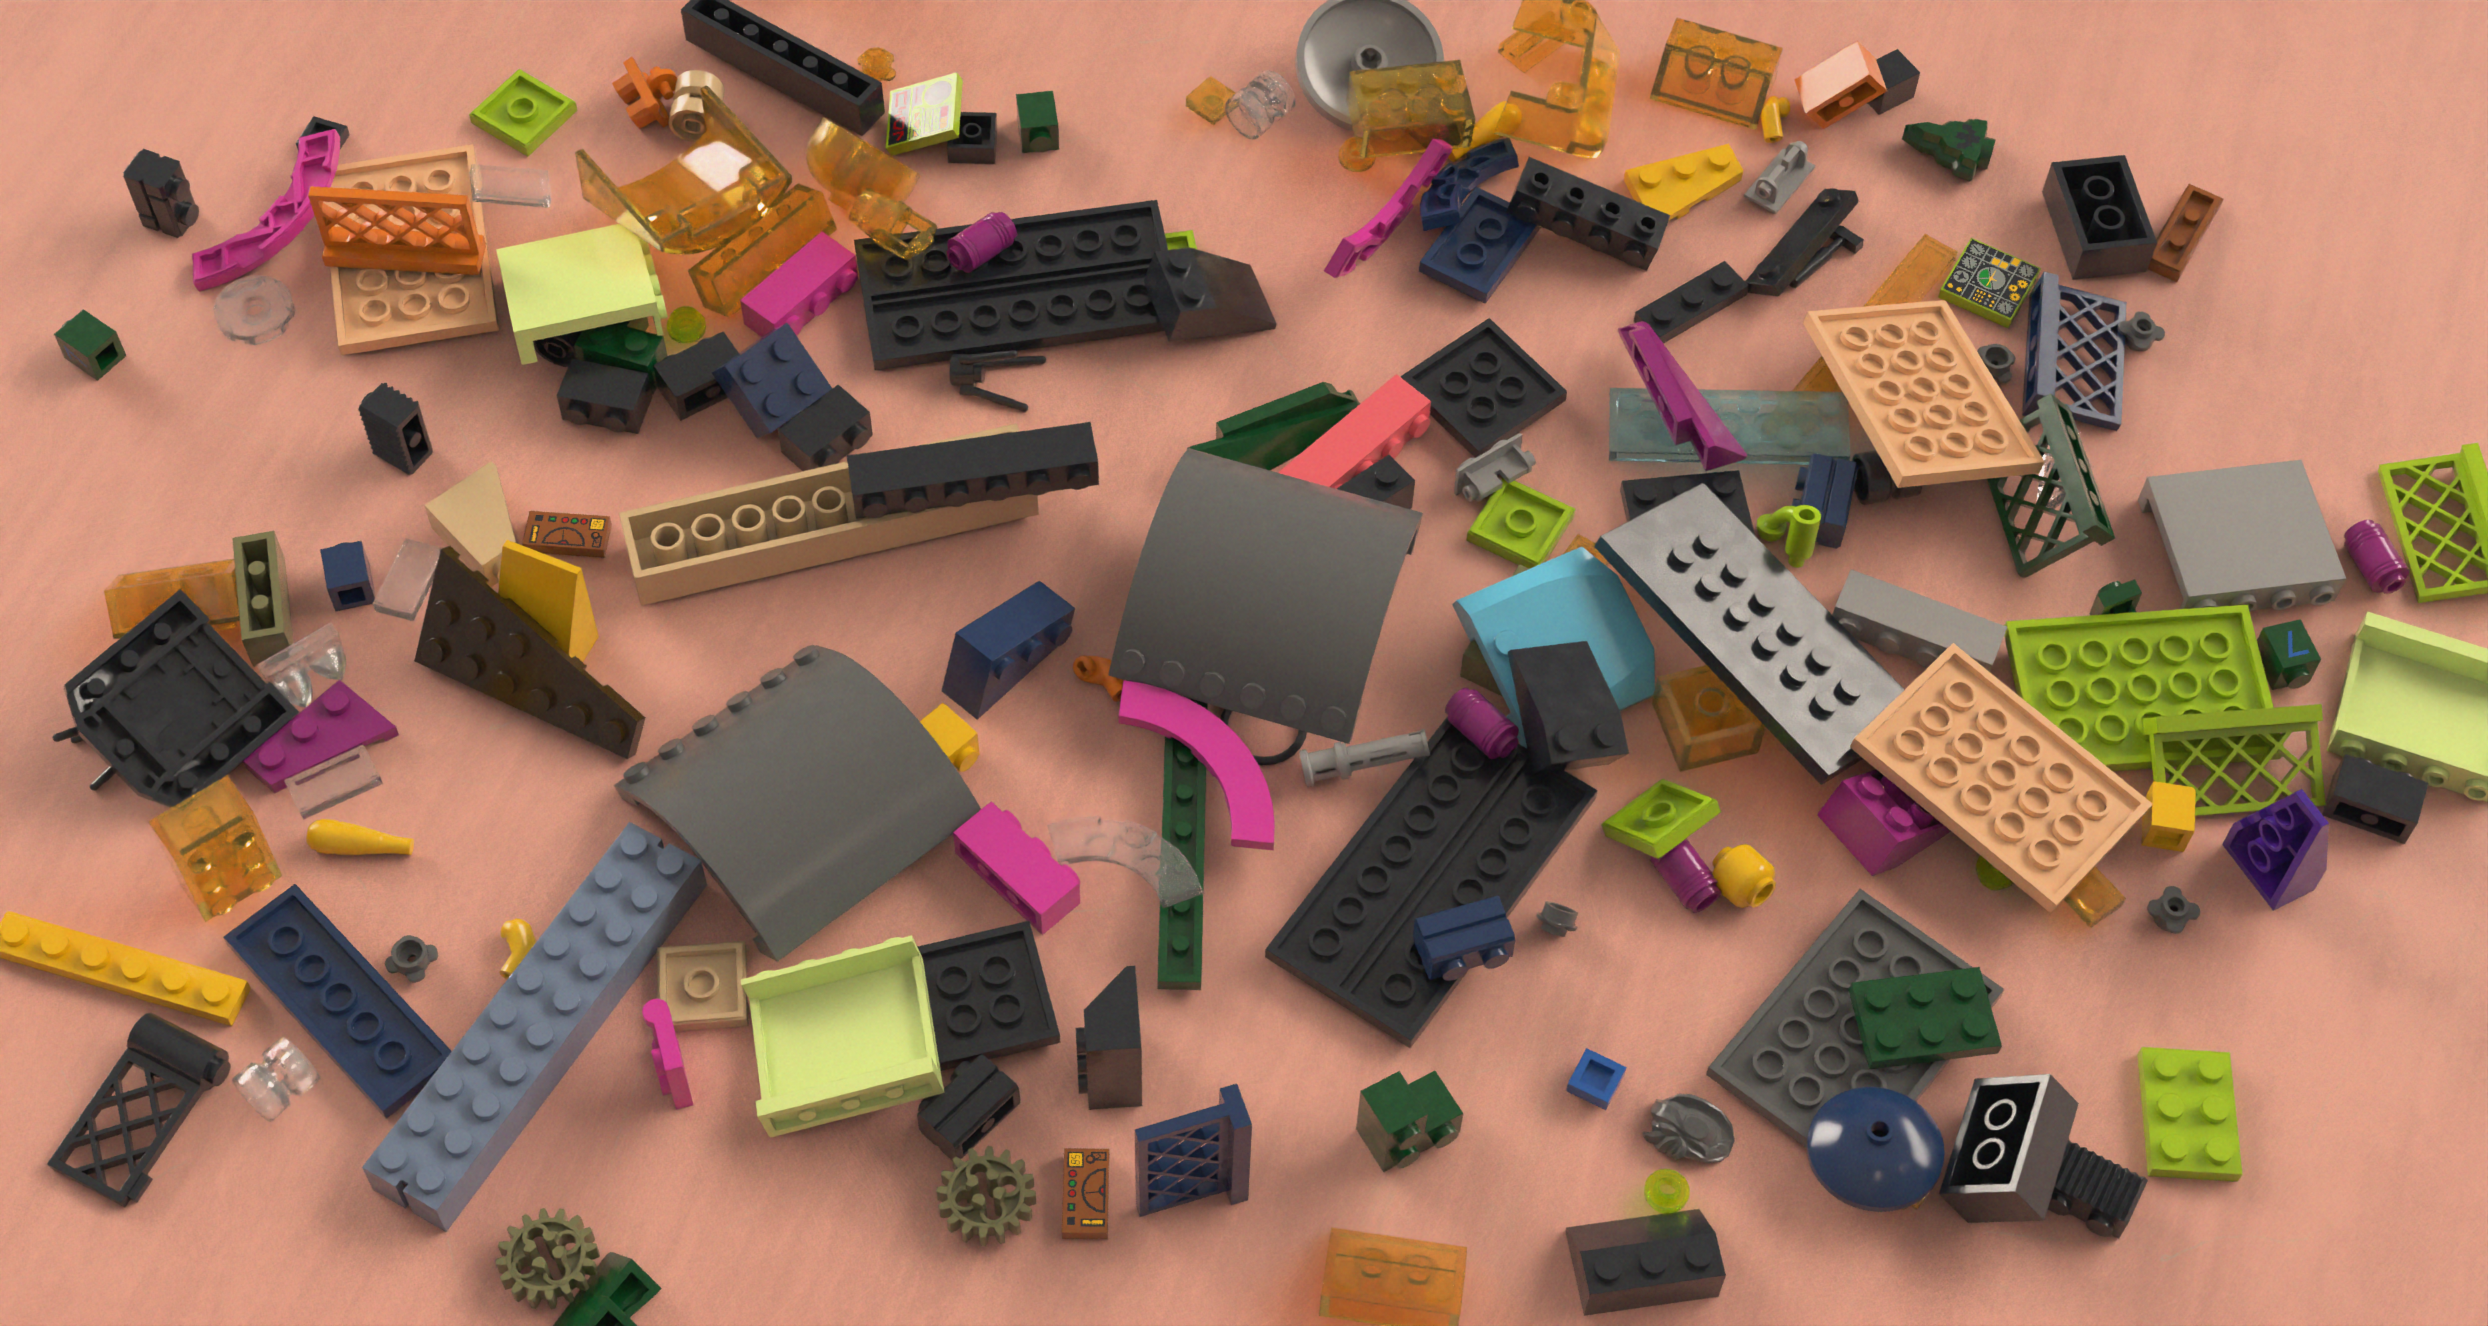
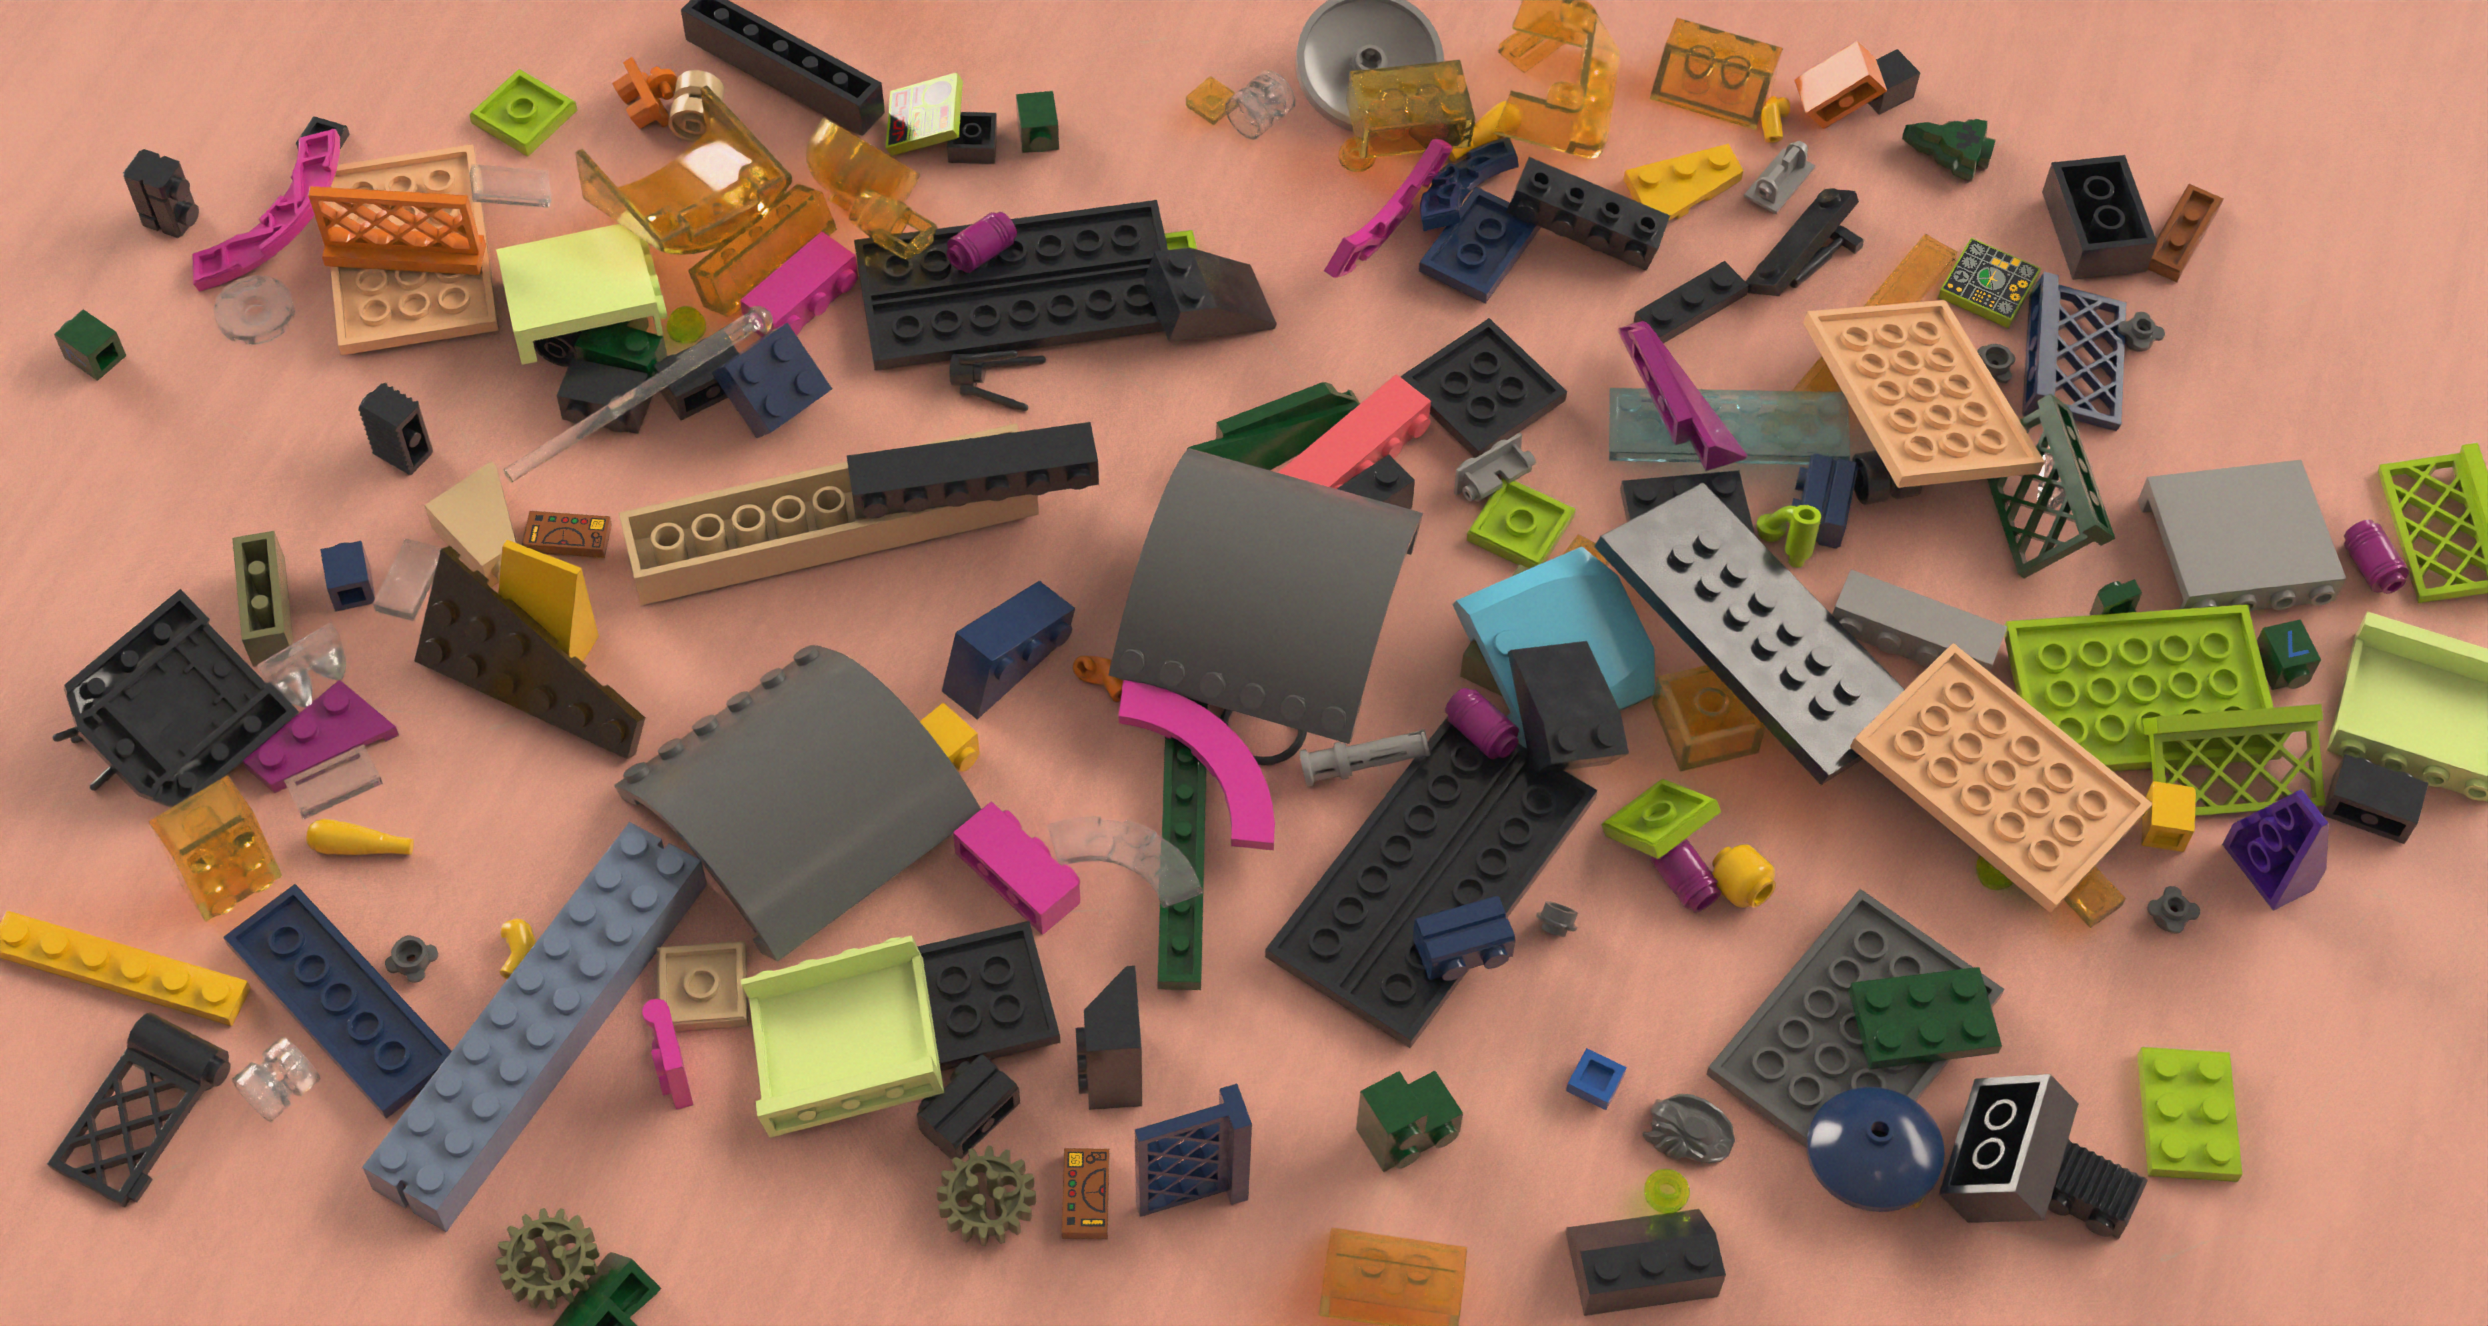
clear yellow slope [104,558,240,639] -> none
black brick [778,385,873,471] -> none
clear yellow plate [857,47,896,81] -> none
magenta slope [1817,769,1951,876] -> none
none -> clear bar [504,306,773,483]

